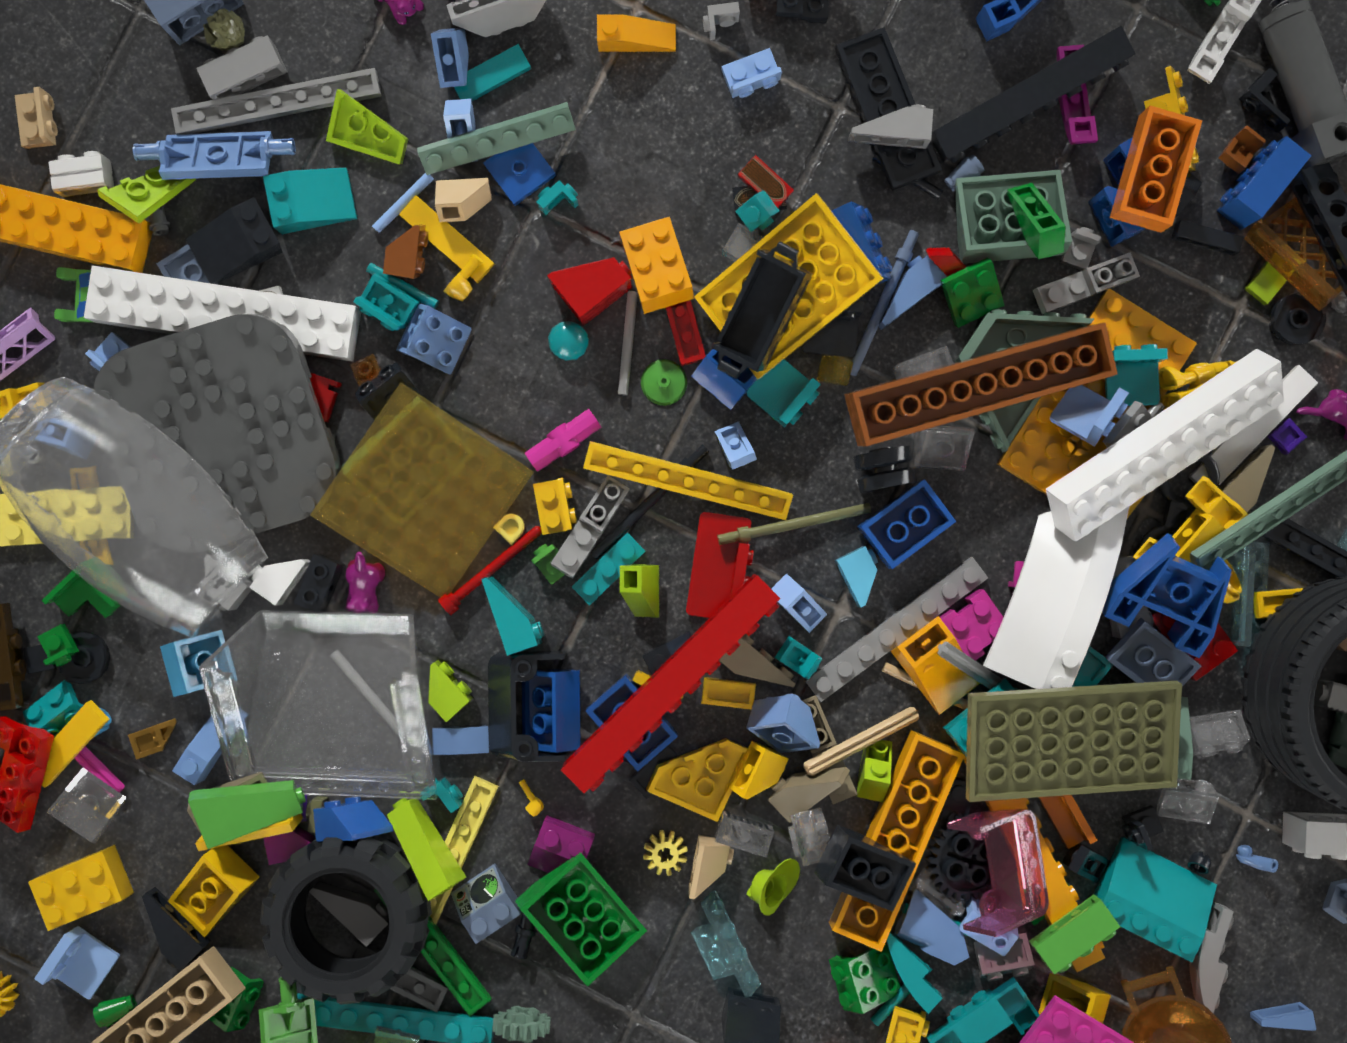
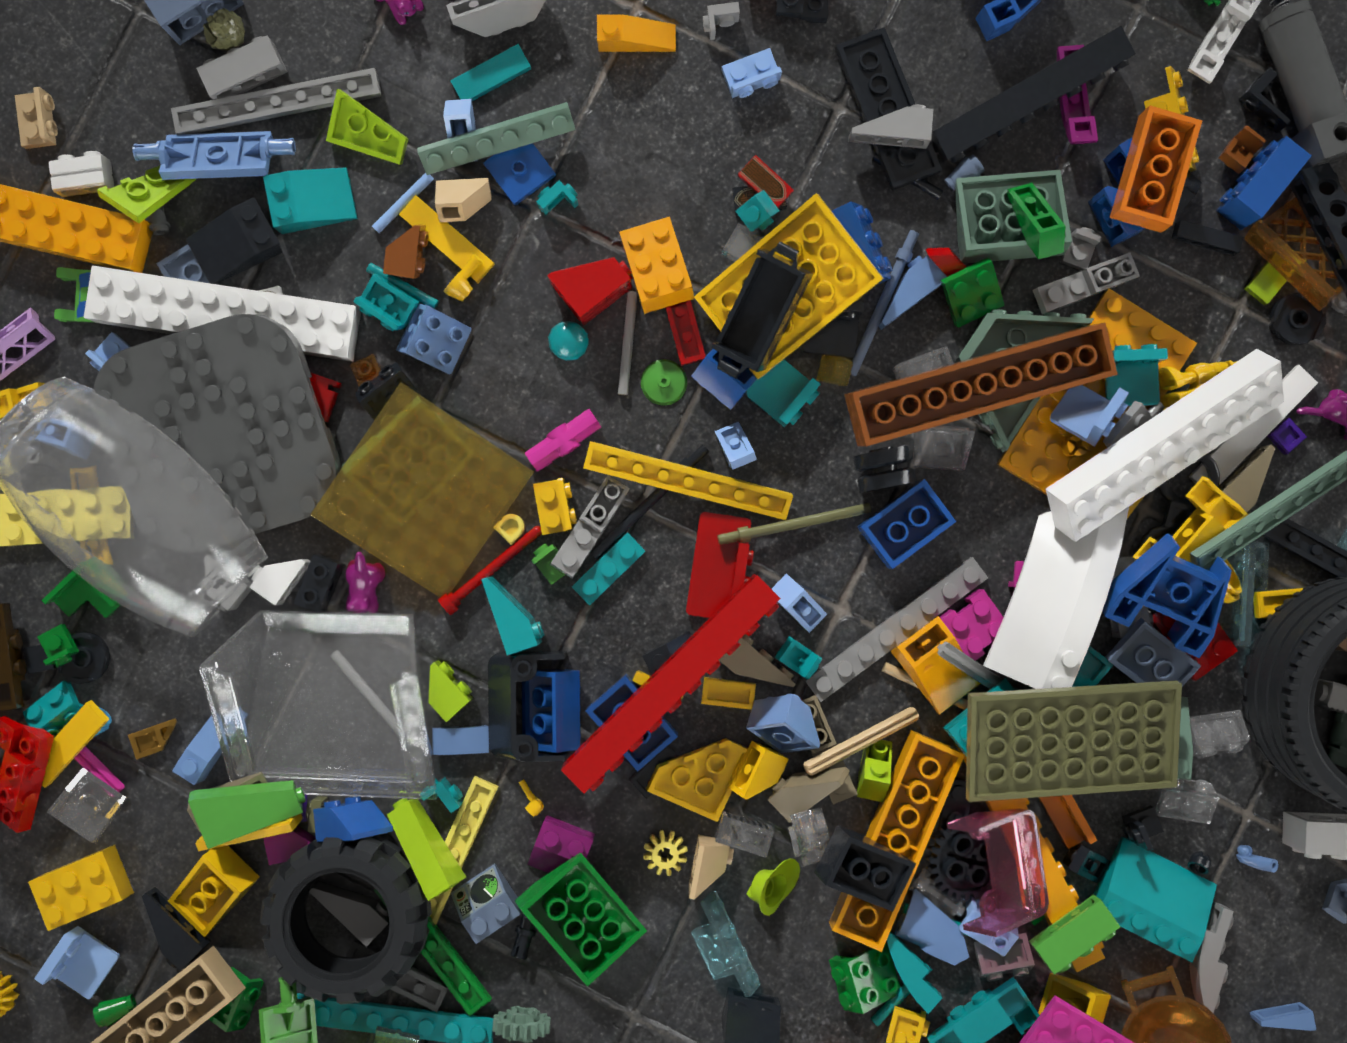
dark azure slope [160,630,235,697] -> none
medium blue slope [431,28,469,88] -> none
lime slope [620,564,659,618] -> none
medium azure slope [834,546,878,608] -> none

